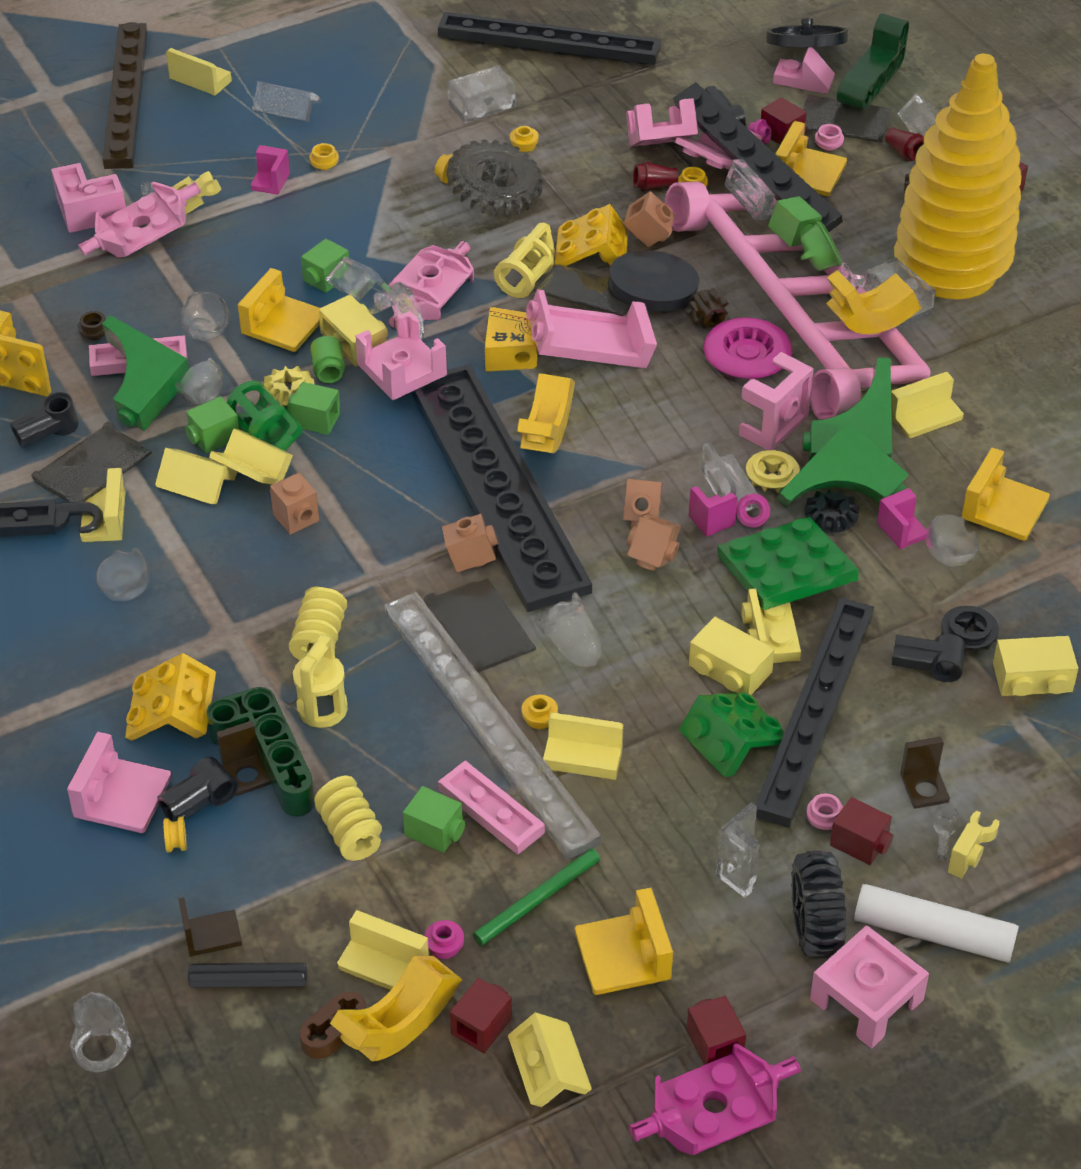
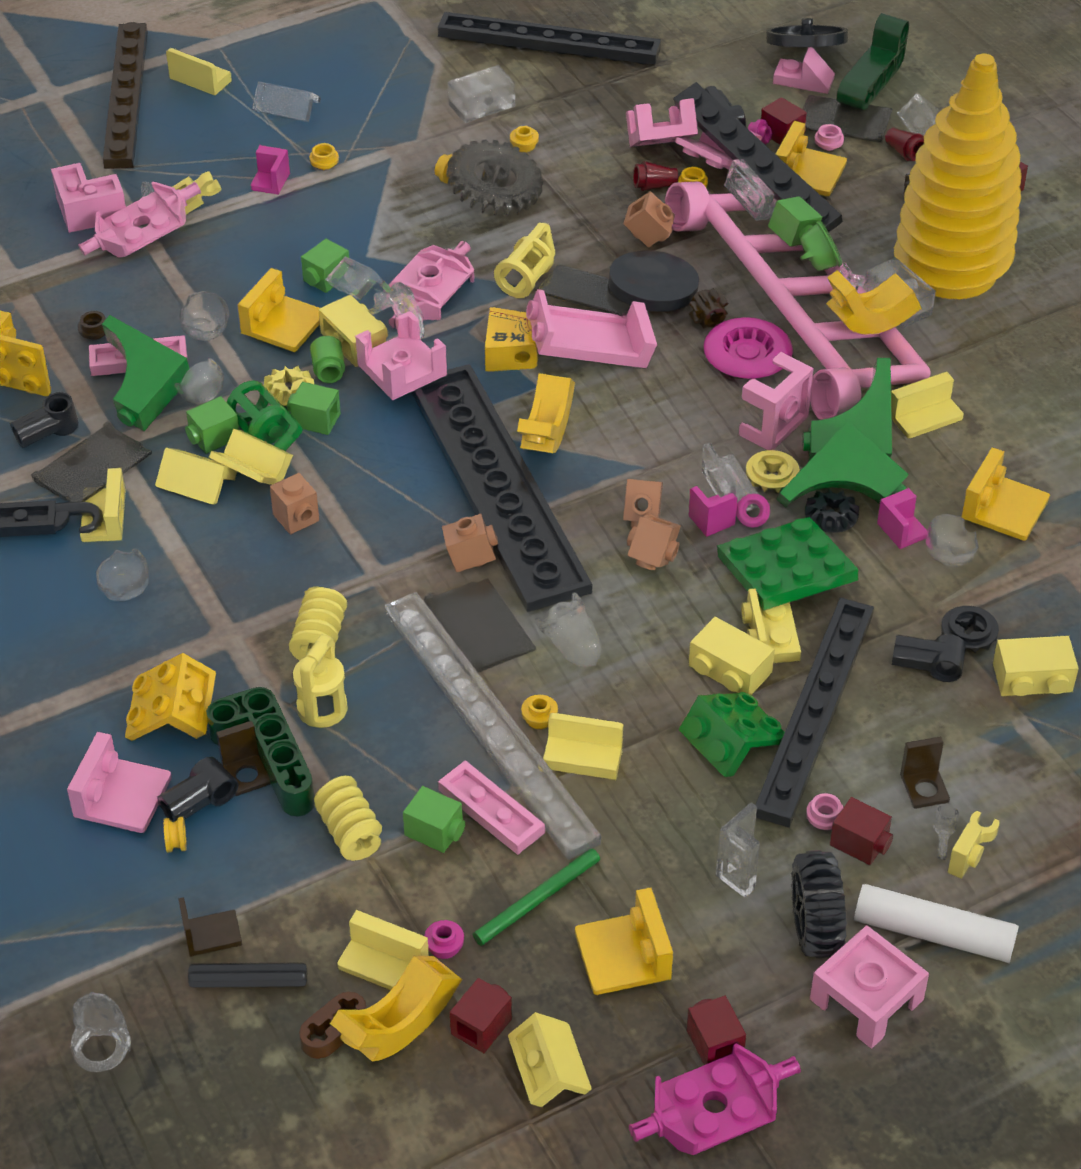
yellow bracket [555,204,629,269] -> none

